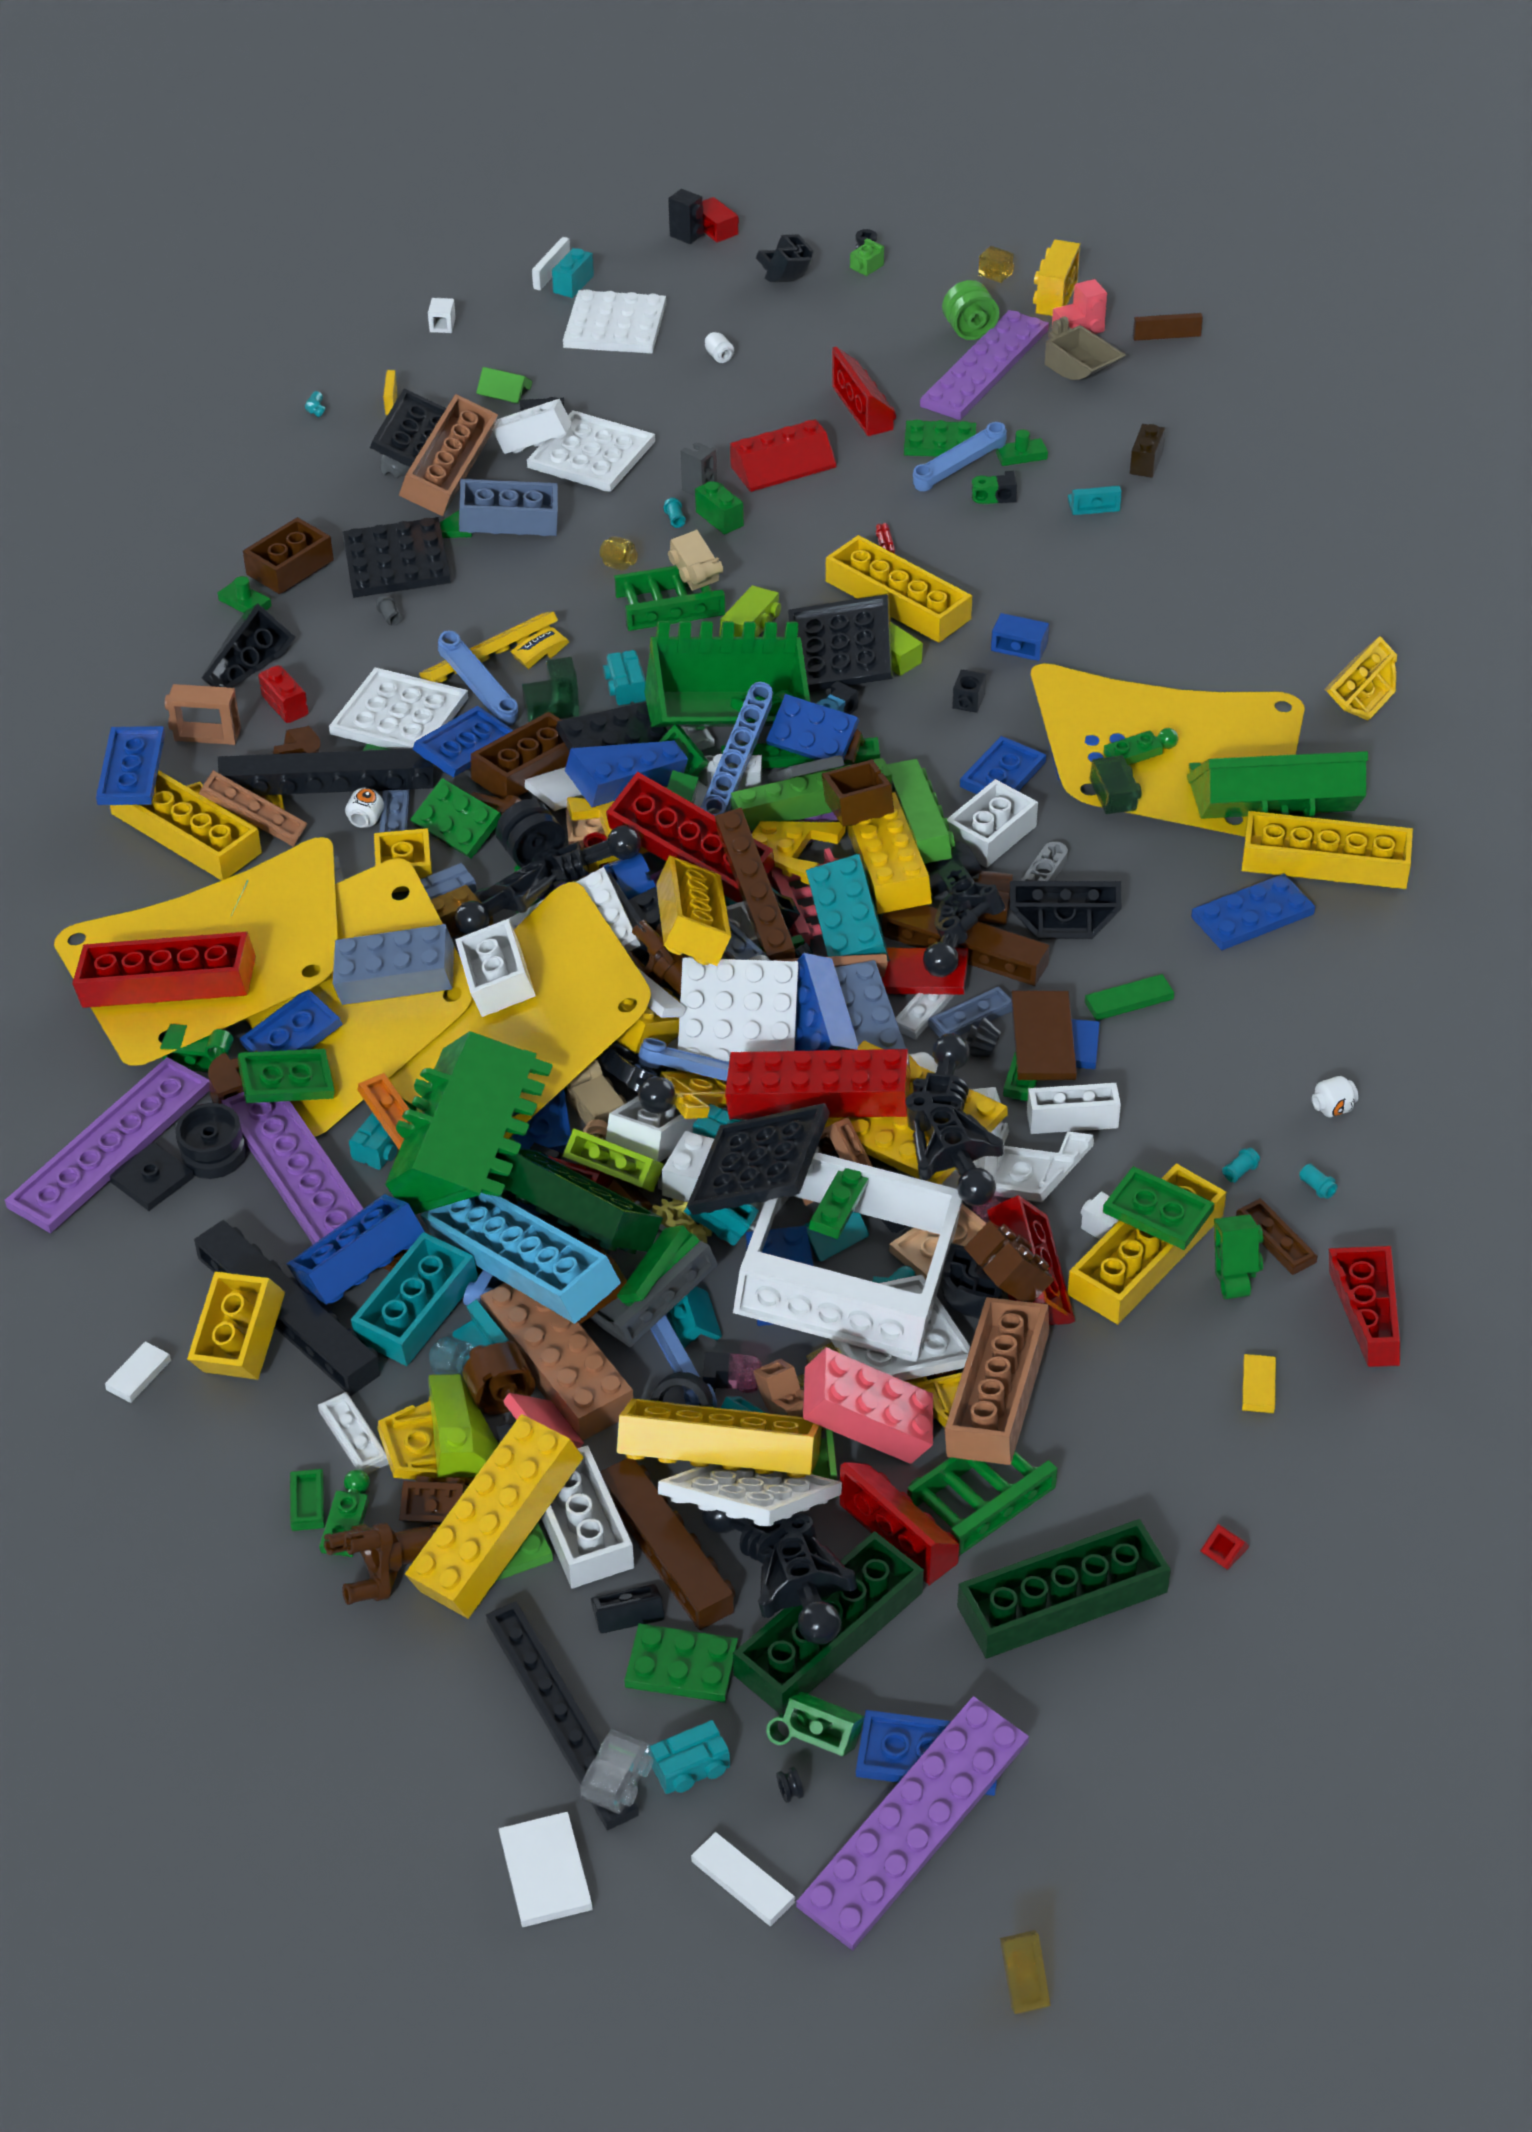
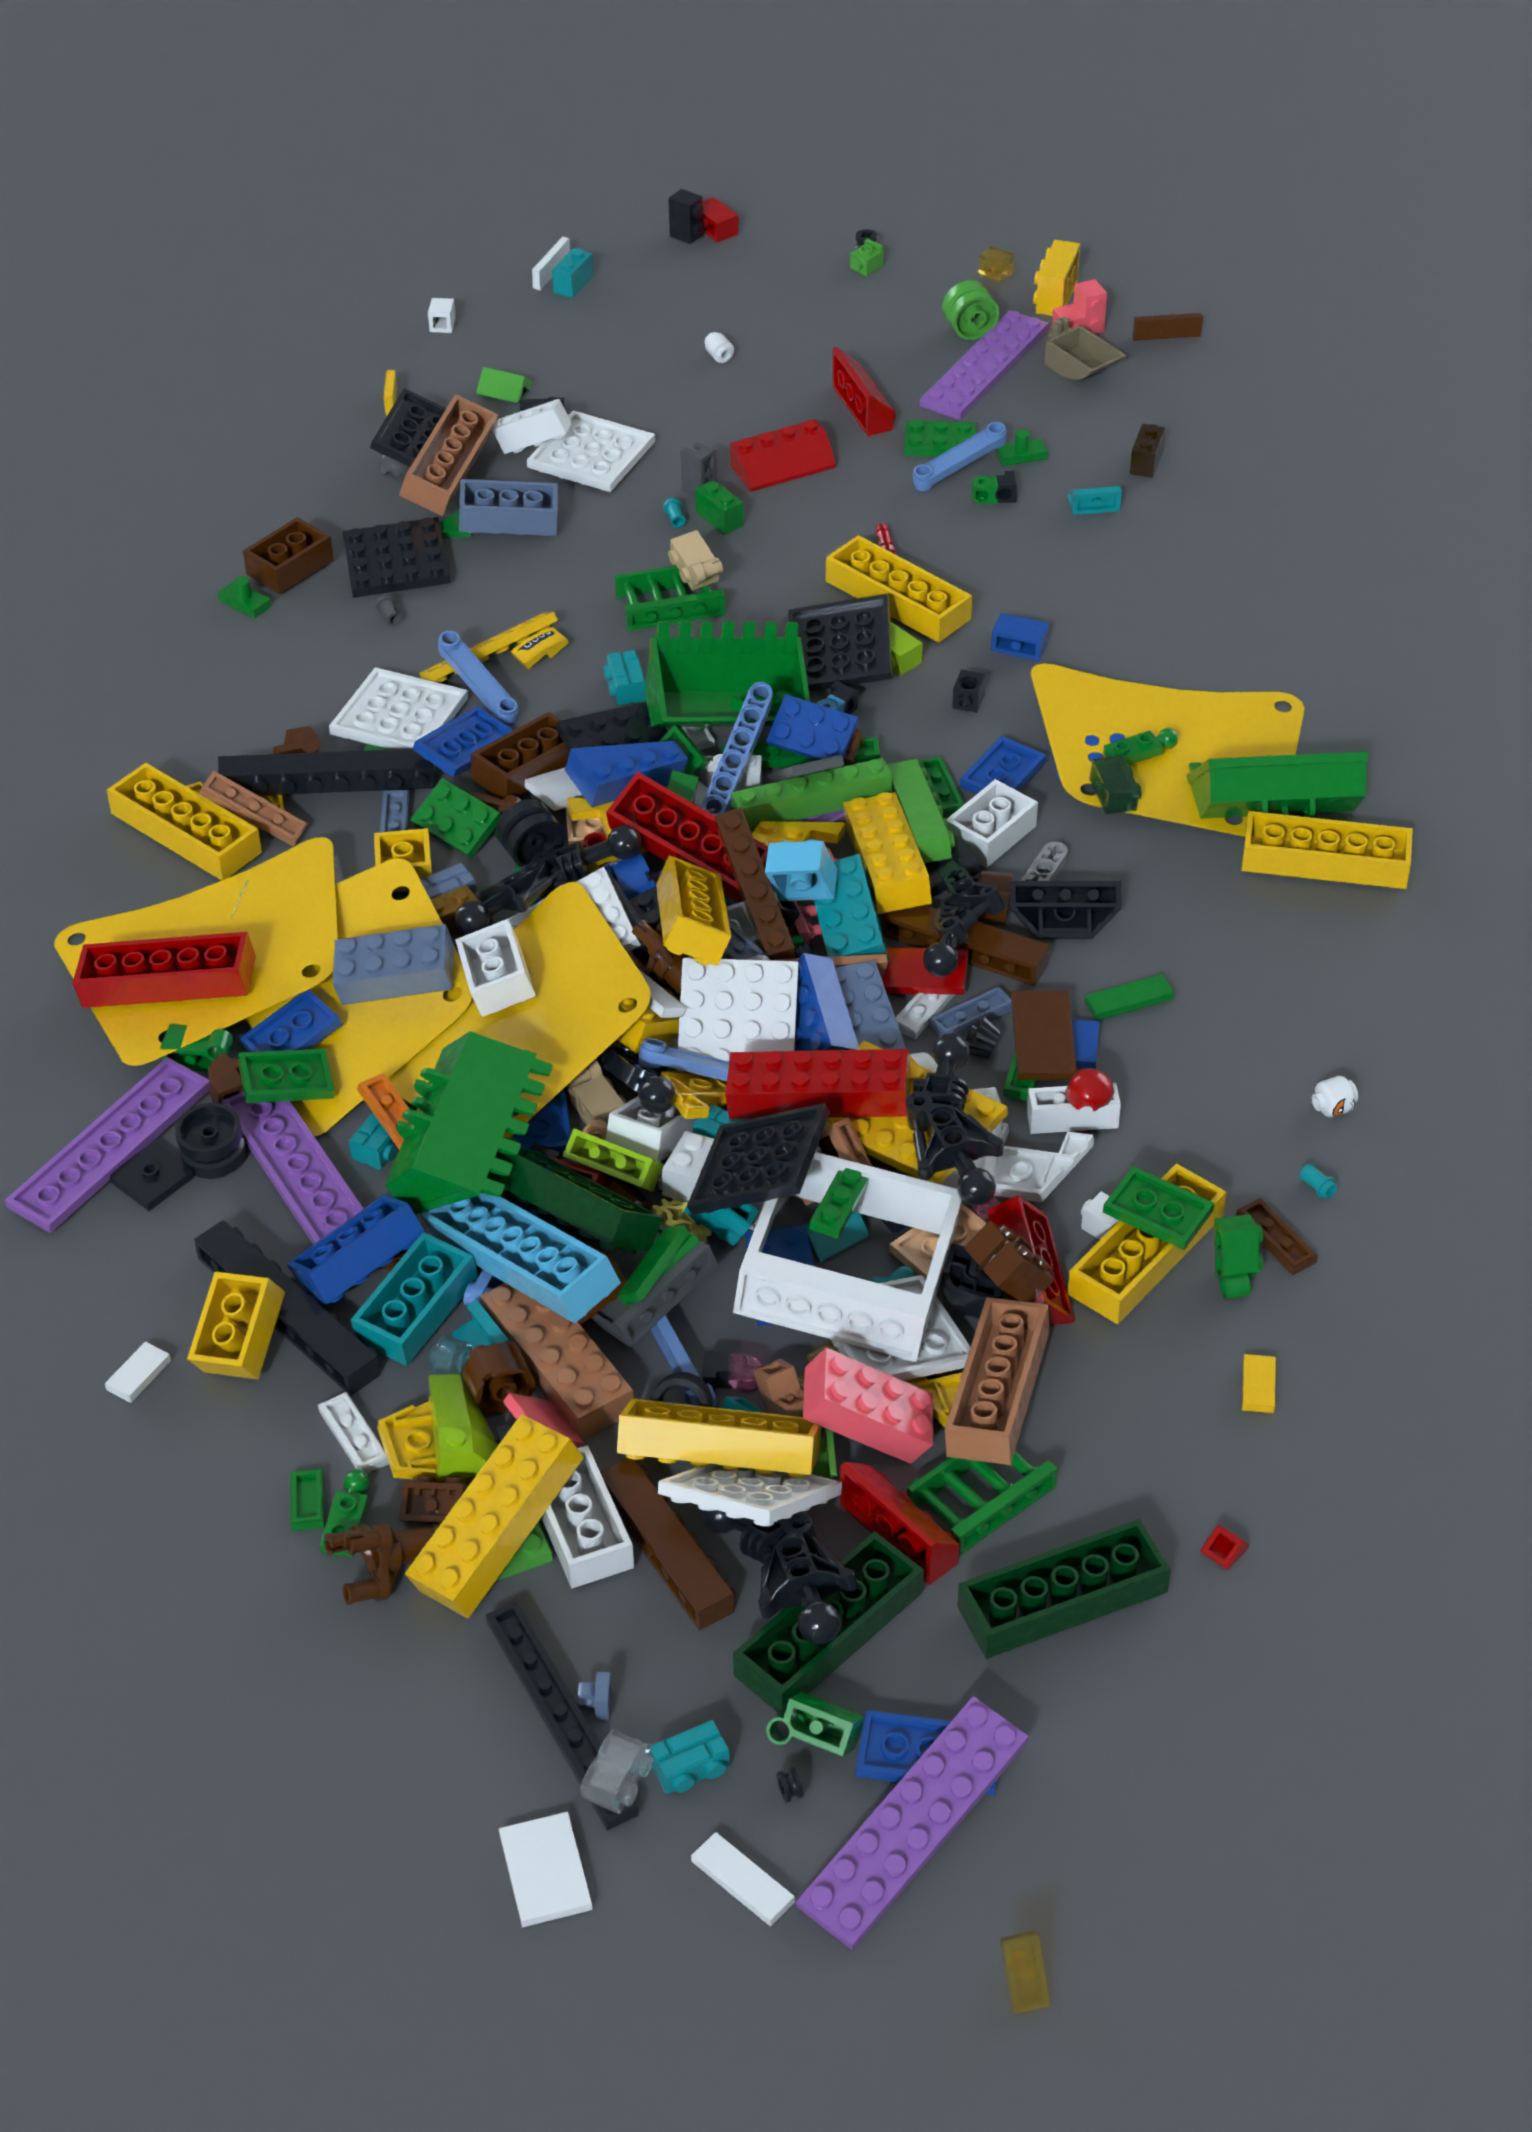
blue plate [96,726,165,805] -> none
nougat window [165,684,241,745] -> none
black wedge [201,603,296,688] -> none
red brick [258,665,308,723] -> none
teal arm [305,391,326,417] -> none
white head [345,788,384,828] -> none
clear green brick [522,657,580,723] -> none
white plate [563,289,666,354] -> none
black slope [591,1584,665,1633] -> none
clear yellow head [600,536,638,571] -> none
green plate [624,1623,738,1703] -> none
teal panel [667,1286,722,1348] -> none
lime brick [720,585,781,637] -> none
black brick [756,234,814,282] -> none
reddish brown piece [822,759,894,827] -> none
blue plate [1191,874,1315,951] -> none
teal pin [1222,1148,1260,1183] -> none
yellow wedge [1324,636,1397,721] -> none
red wedge [1328,1246,1400,1367] -> none
none -> sand blue tile [578,1672,612,1720]
none -> medium azure brick [765,839,838,901]
none -> green tile [918,757,964,818]
none -> red hair [1065,1068,1114,1111]

